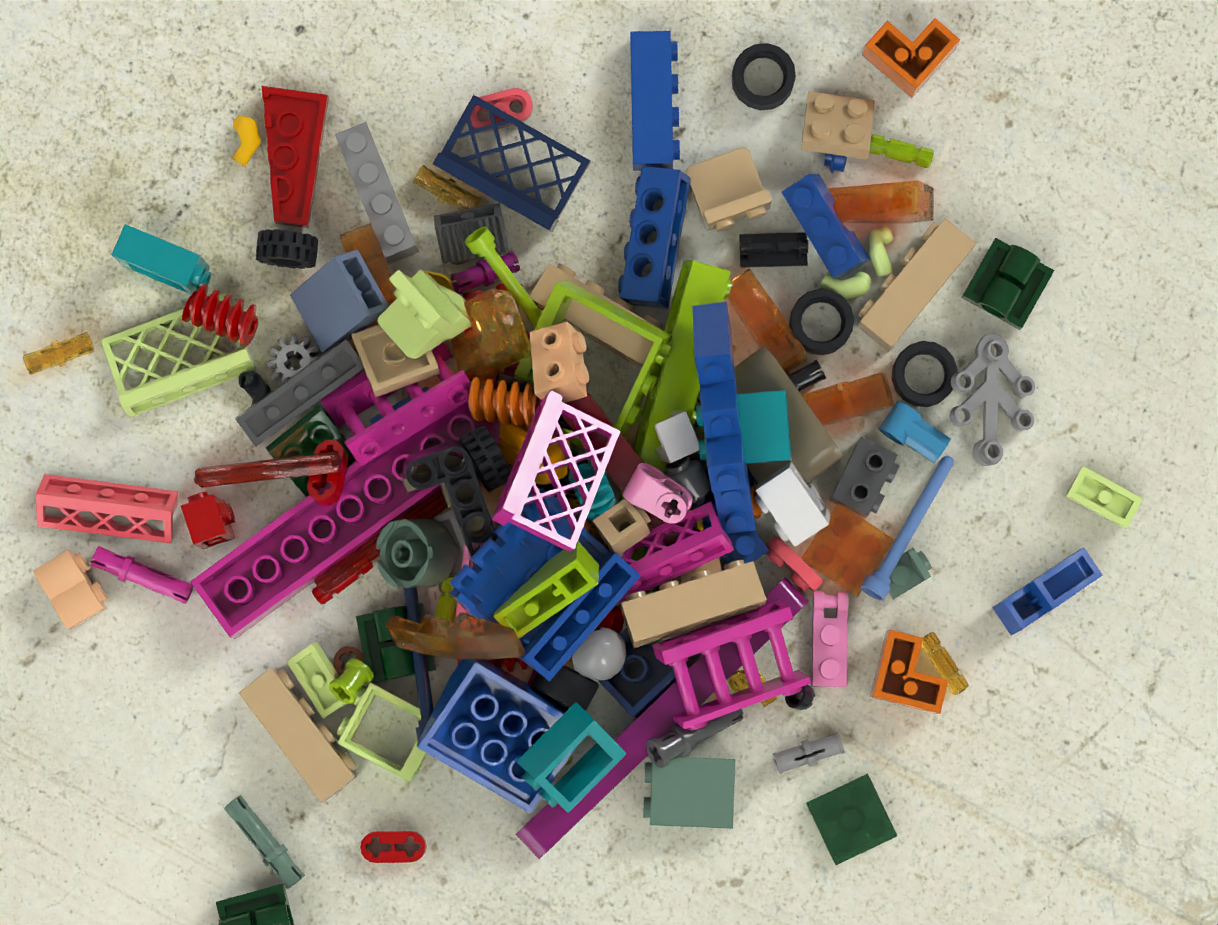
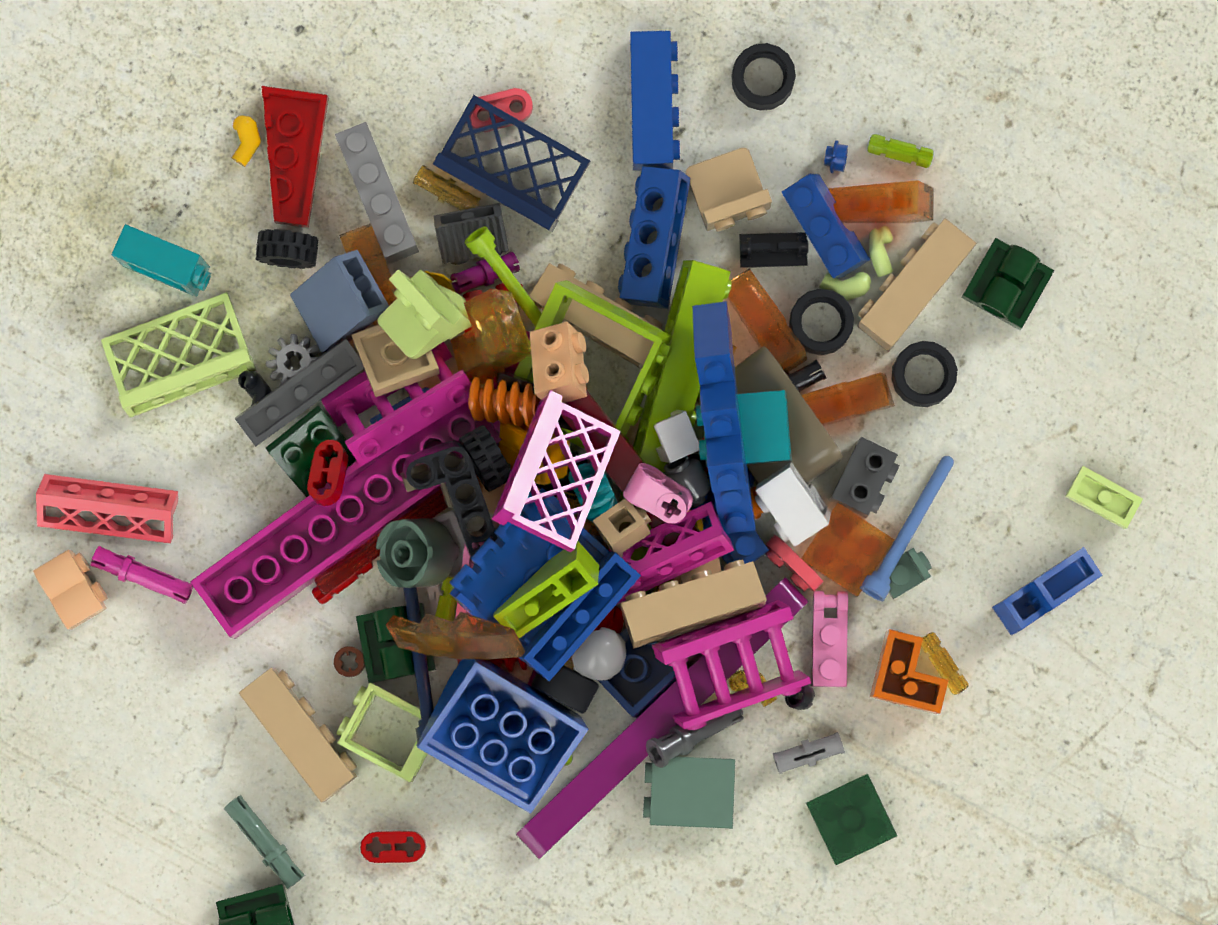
clear yellow pin [23,332,95,375] -> none
red brick [180,491,236,550] -> none
red piece [182,284,259,347] -> none
clear red axle [193,452,342,488] -> none
yellowish green plate [287,642,346,719] -> none
lime bush [329,658,374,704] -> none
teal window [517,702,627,813] -> none
tan plate [801,91,875,159] -> none
orange brick [862,18,960,98] -> none
dark azure piece [878,401,951,464] -> none
light grey plant [950,334,1035,466] -> none

